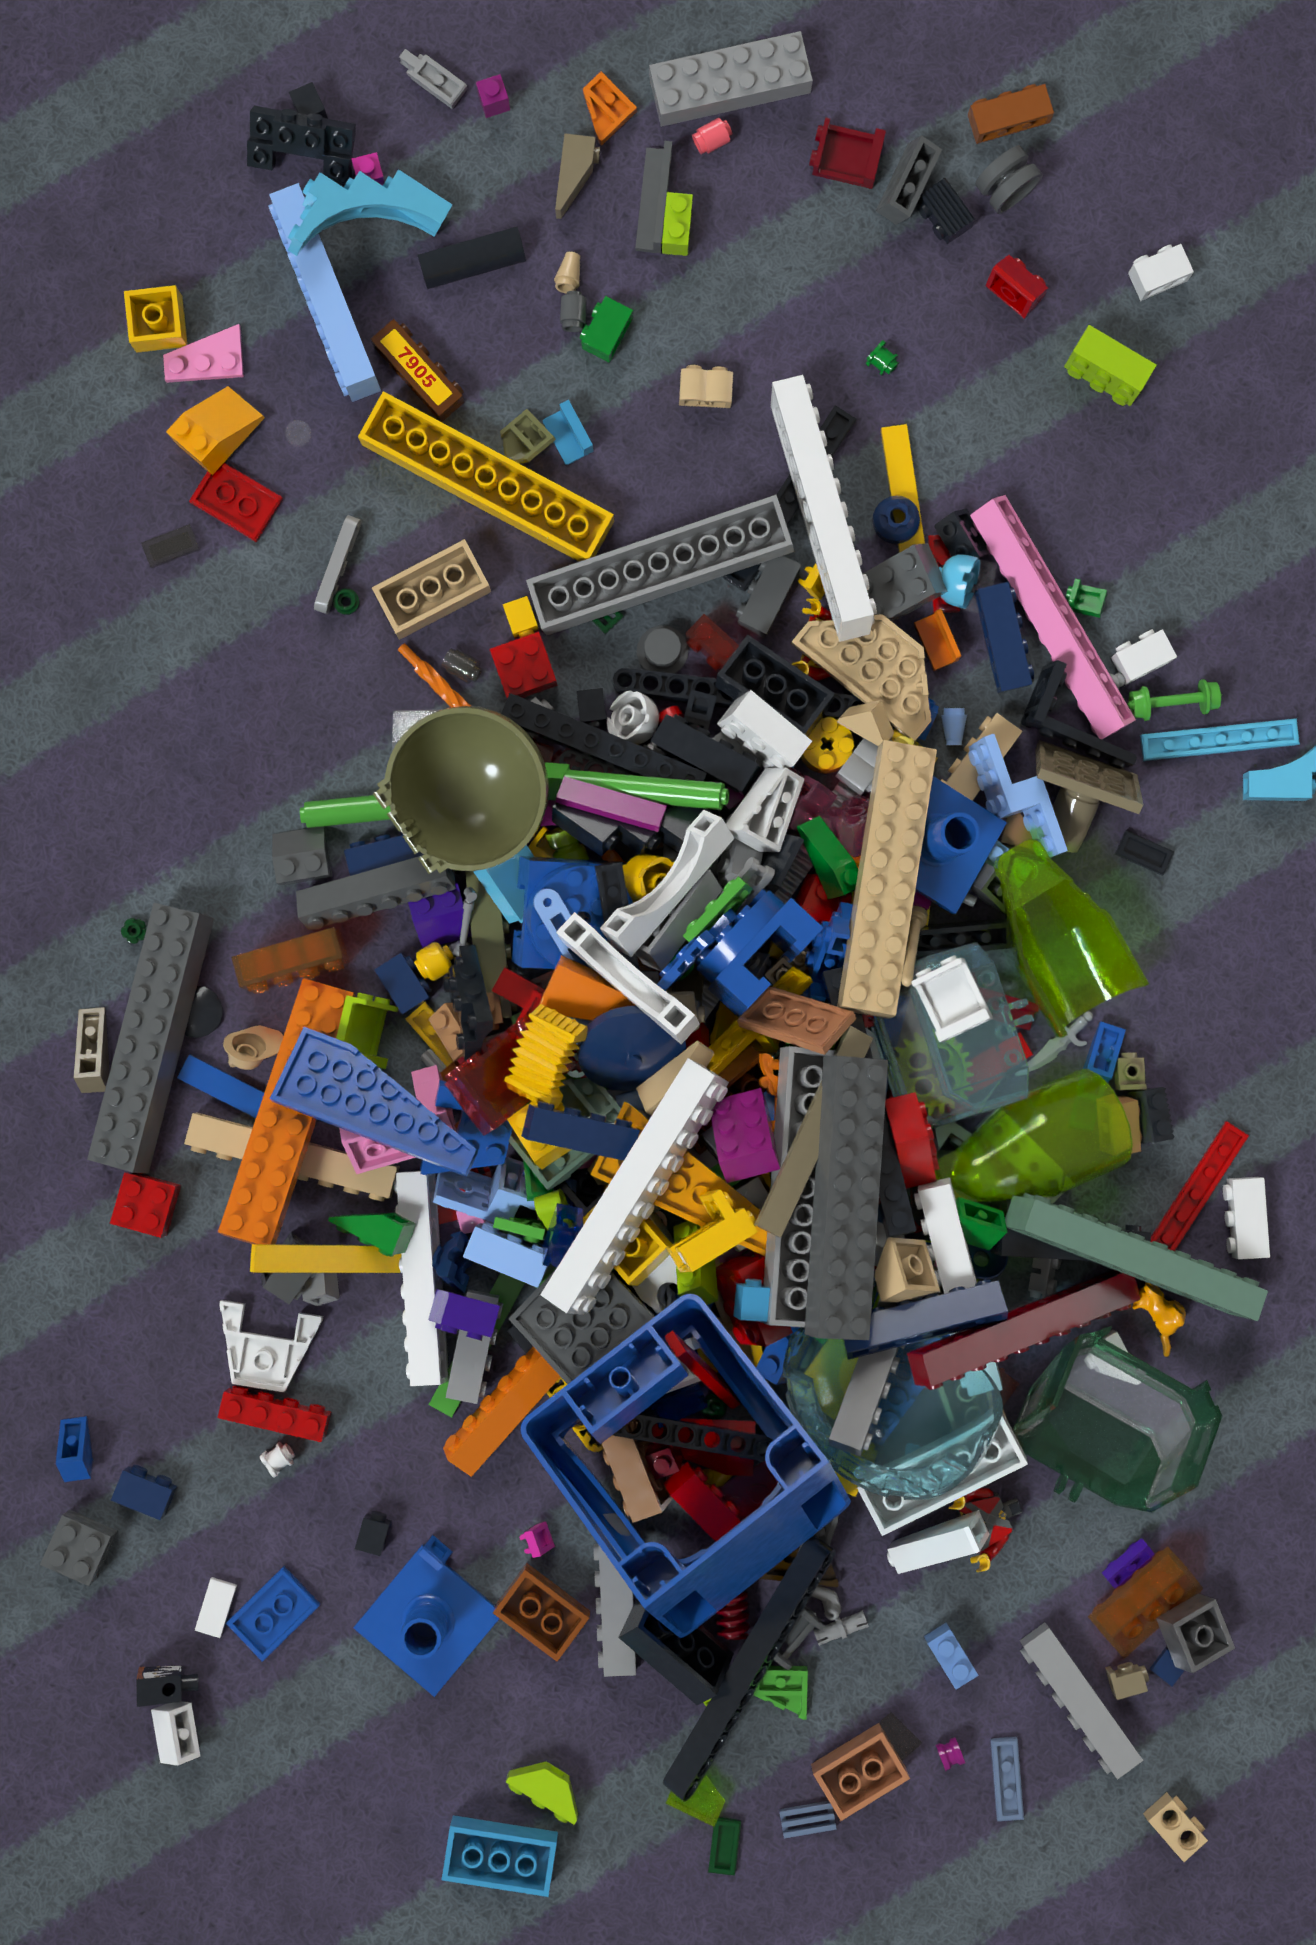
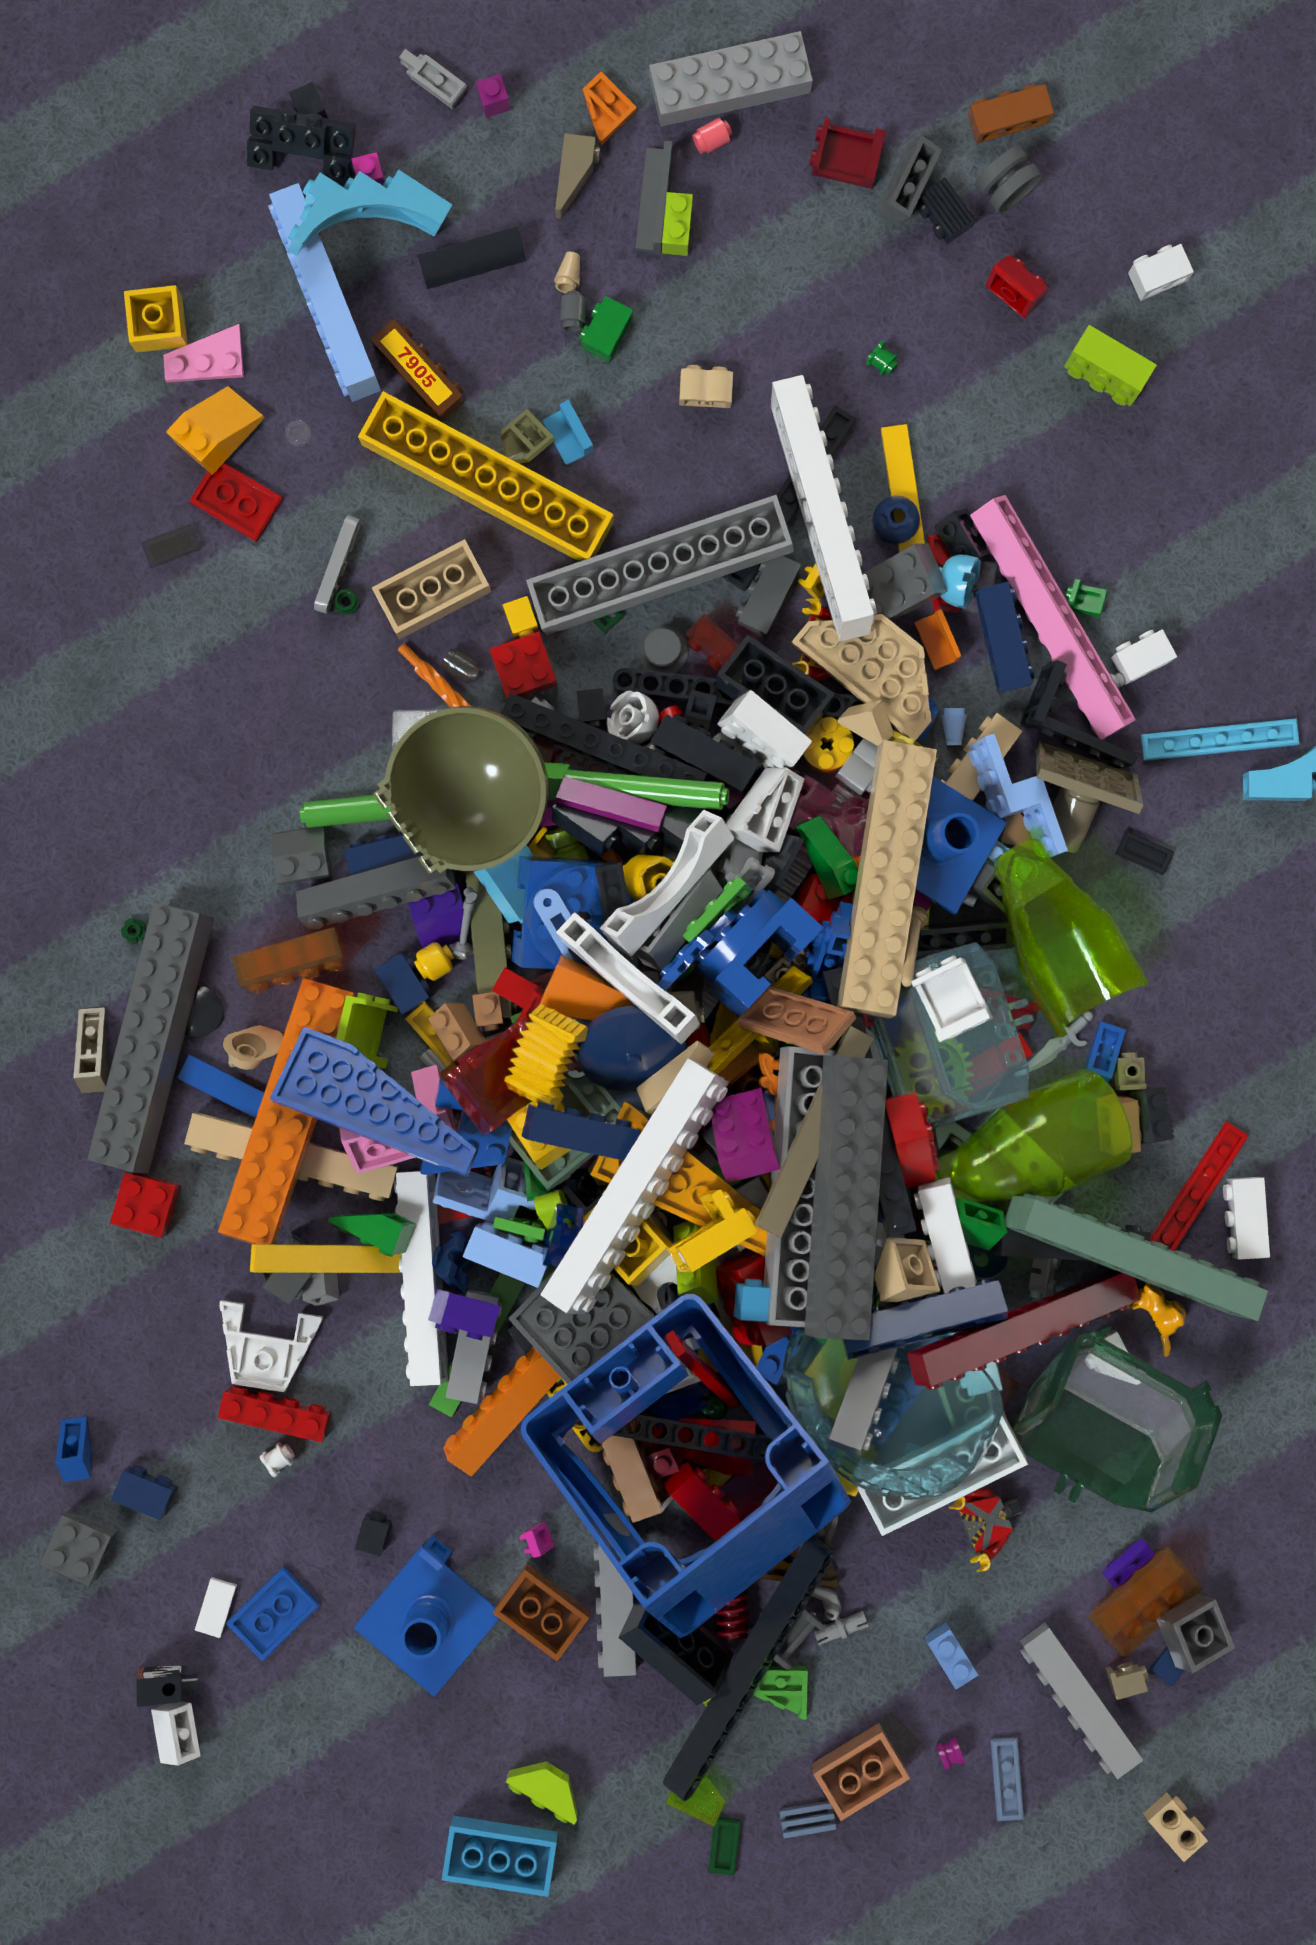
black bracket [443,945,493,1060] -> none
bright pink tile [456,1210,486,1234] -> none
white slope [887,1510,990,1574] -> none
bright green piece [1127,679,1222,721] -> none

